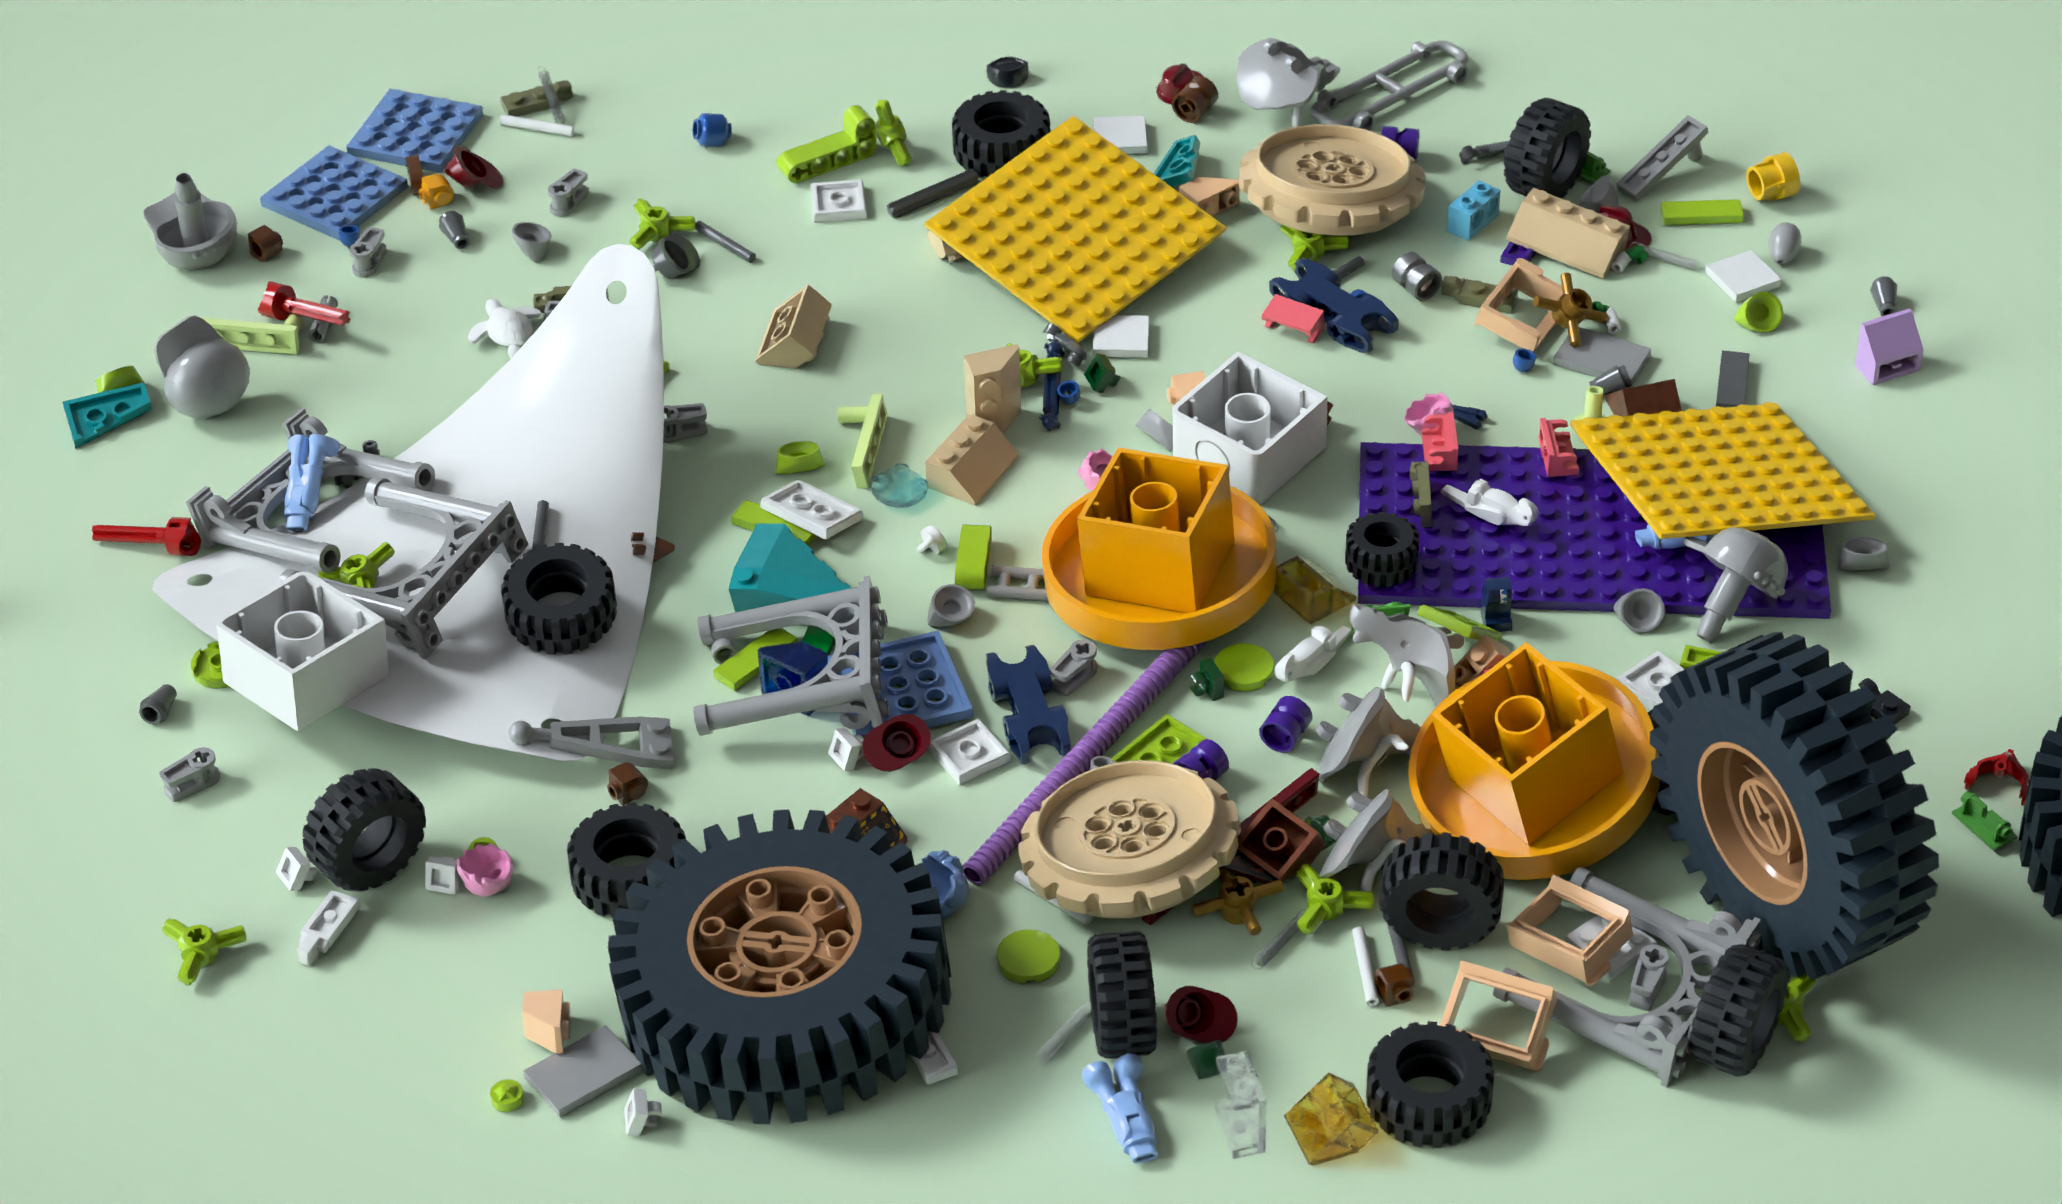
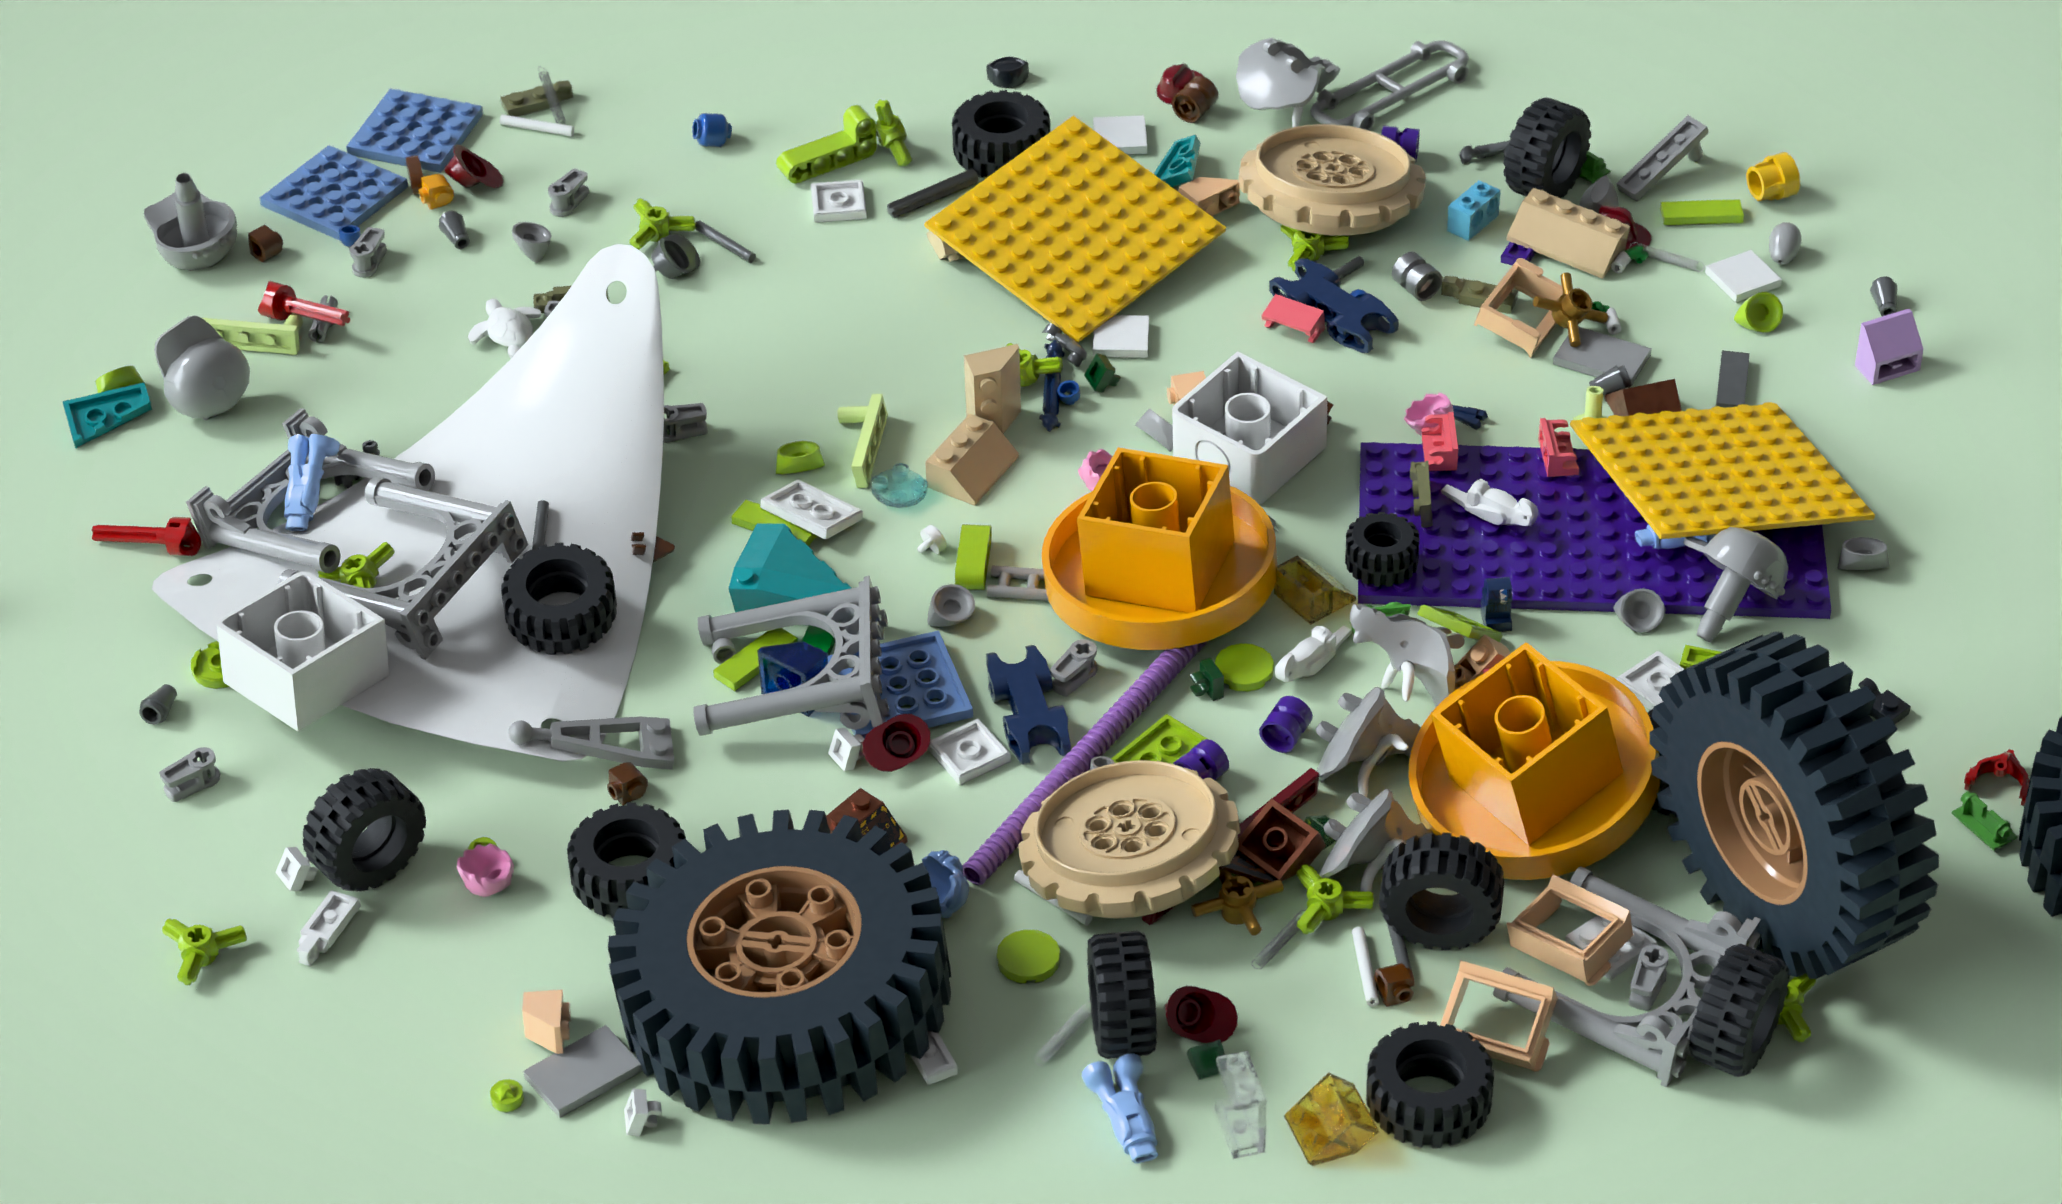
white tile [425,856,459,895] -> none
tan slope [755,284,832,368] -> none
blue hinge [1513,348,1536,372] -> none

